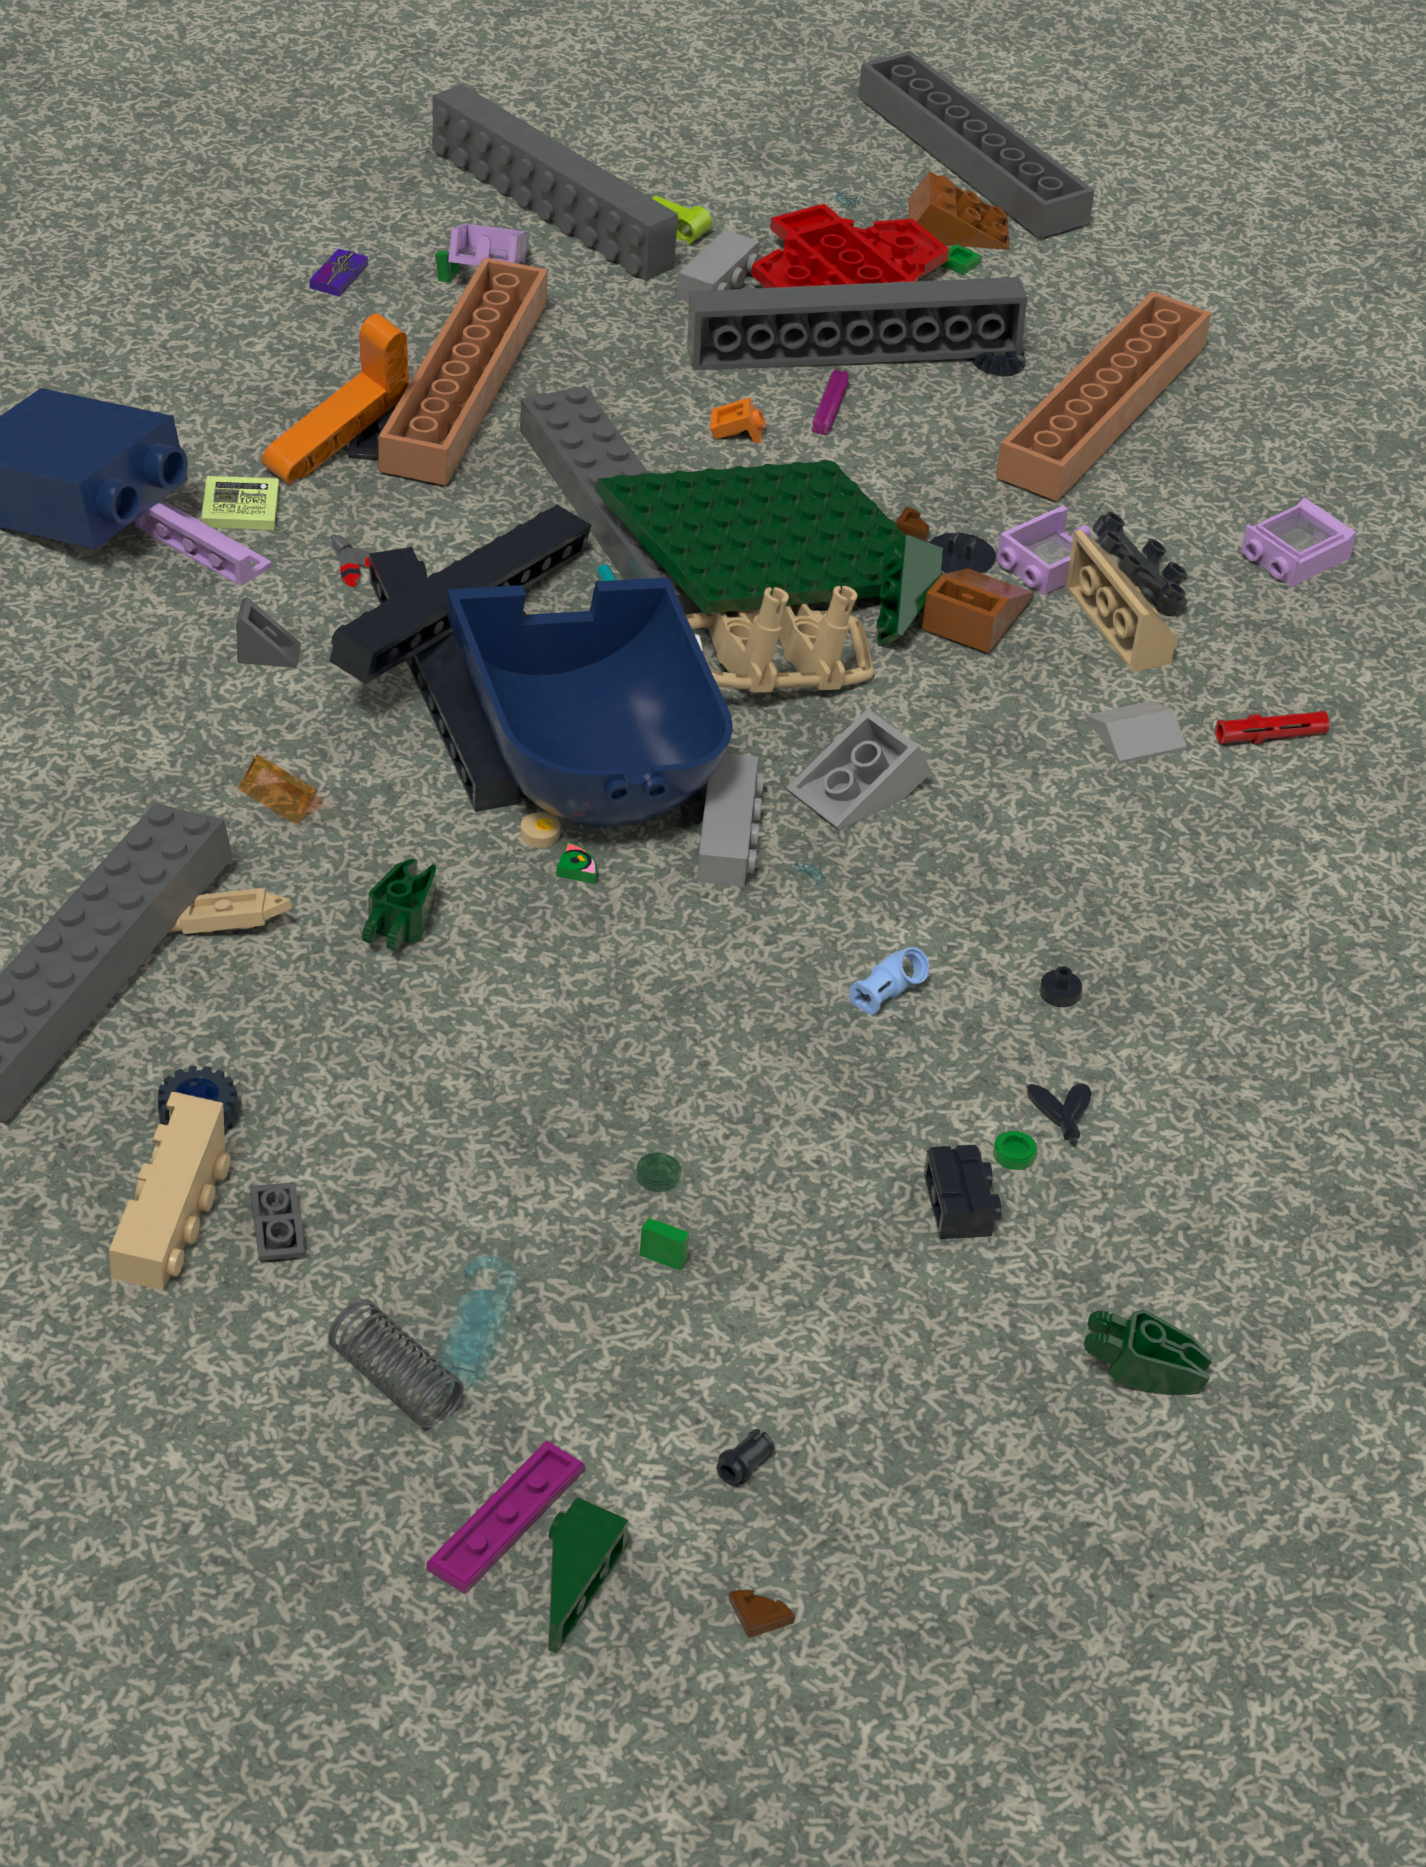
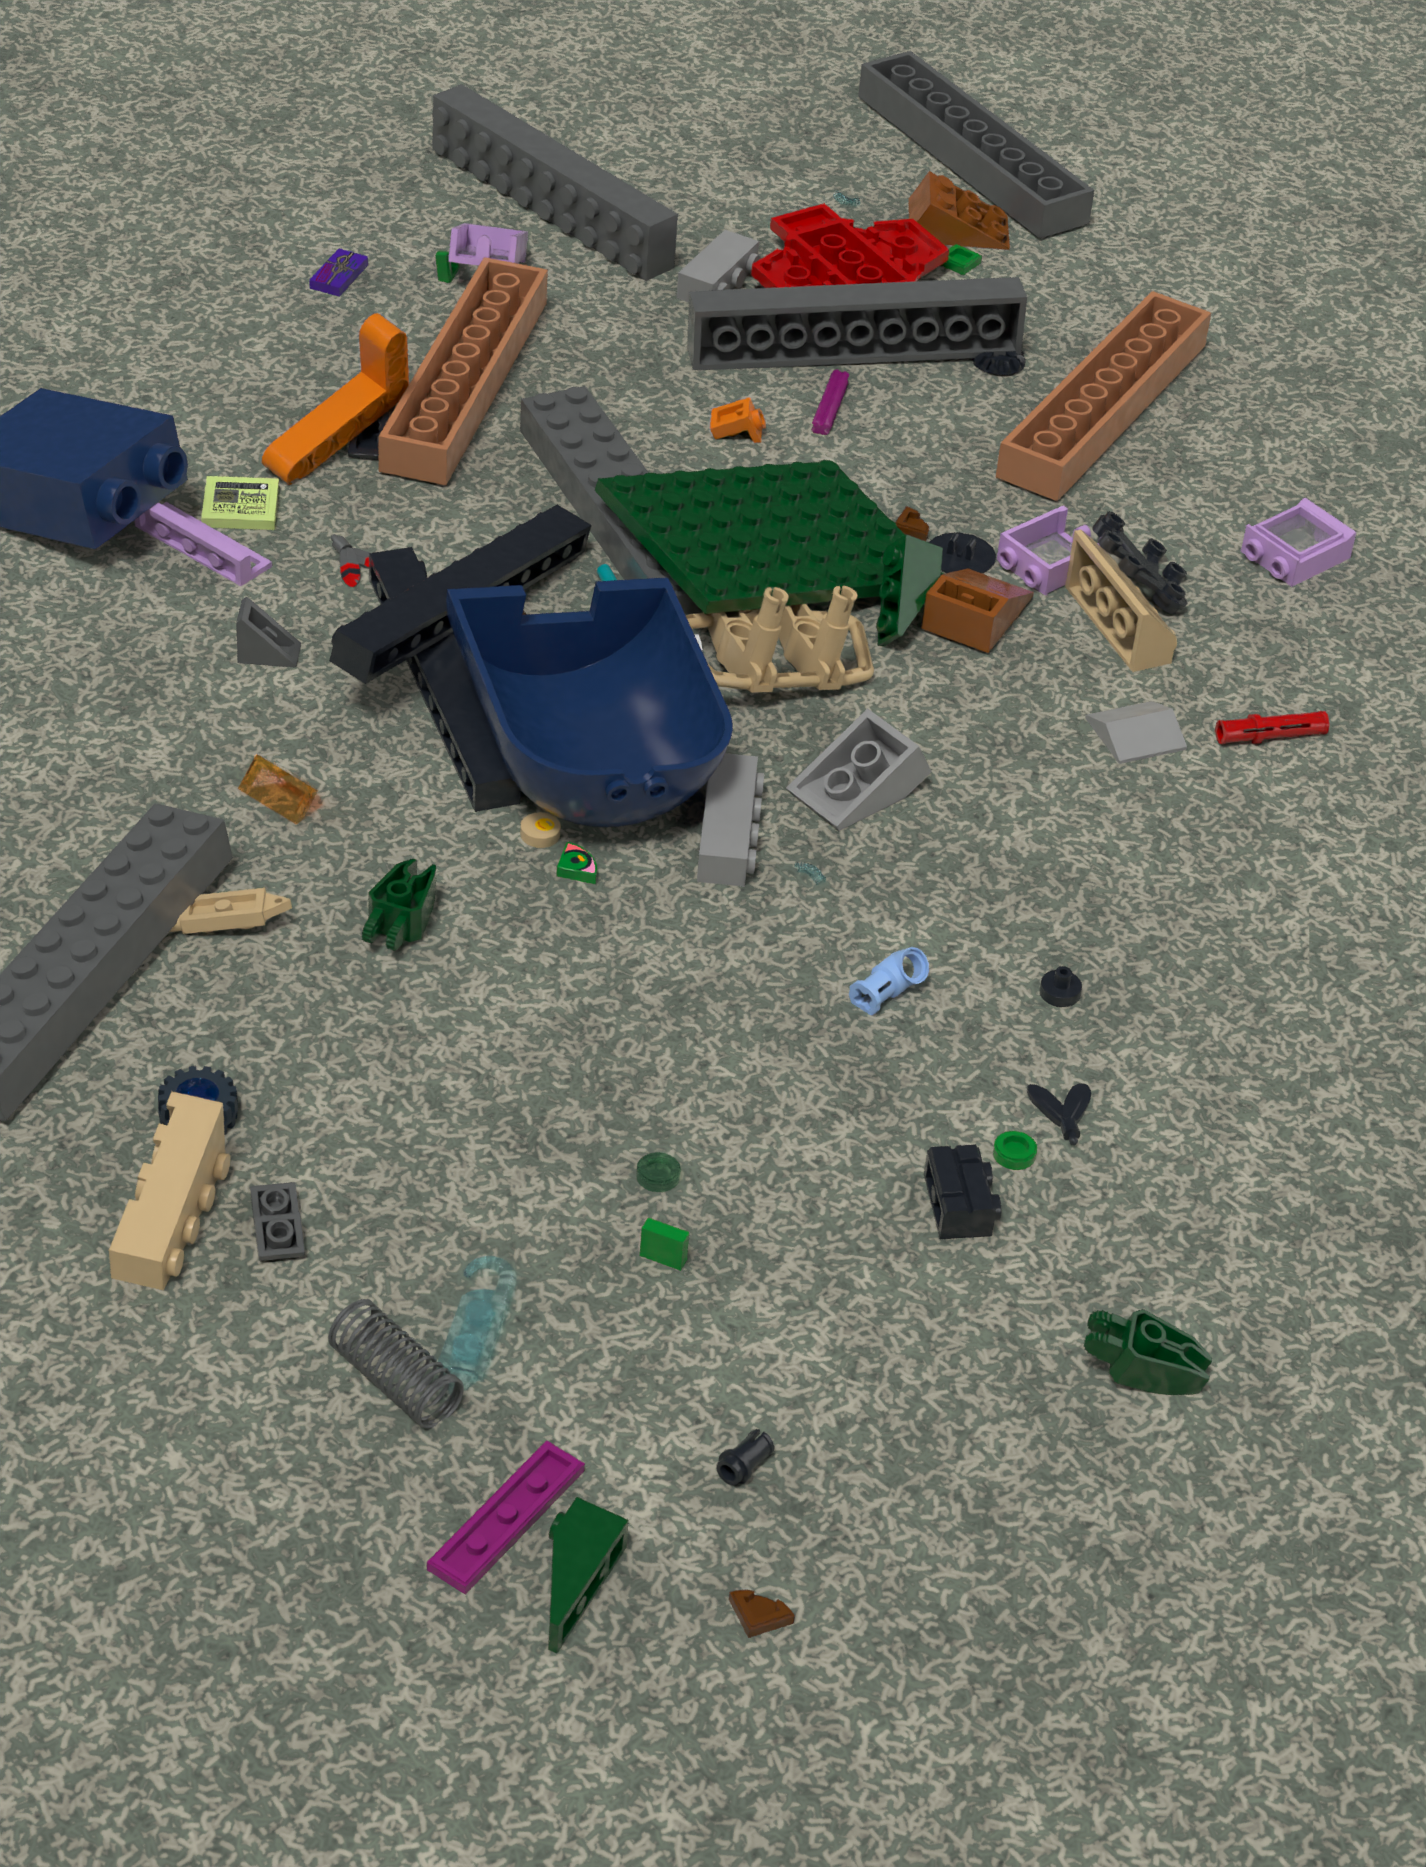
lime piece [652,196,712,245] -> none

